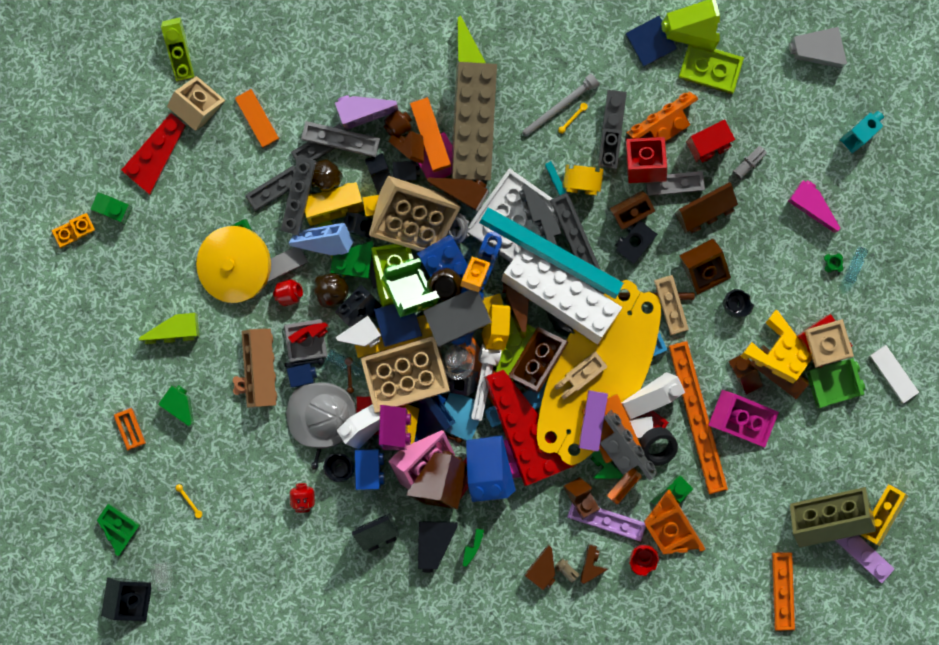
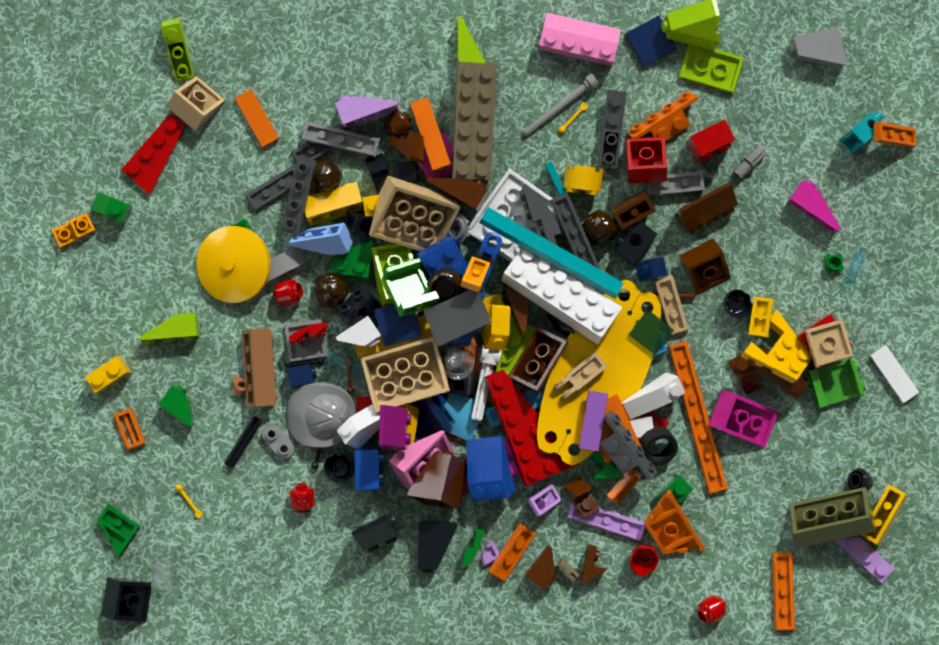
none -> yellow brick [85,356,132,394]
none -> black axle [224,416,262,468]
none -> light grey plate [262,424,295,458]
none -> lavender tile [482,540,500,566]
none -> orange tile [488,523,536,582]
none -> lavender slope [527,484,562,517]
none -> bright pink slope [538,13,621,66]
none -> dark brown hair [582,209,618,244]
none -> clear green piece [628,309,674,355]
none -> dark blue brick [635,257,668,282]
none -> red head [697,595,726,624]
none -> yellow hinge [749,296,775,338]
none -> black cone [848,468,873,492]
none -> orange tile [874,122,916,148]

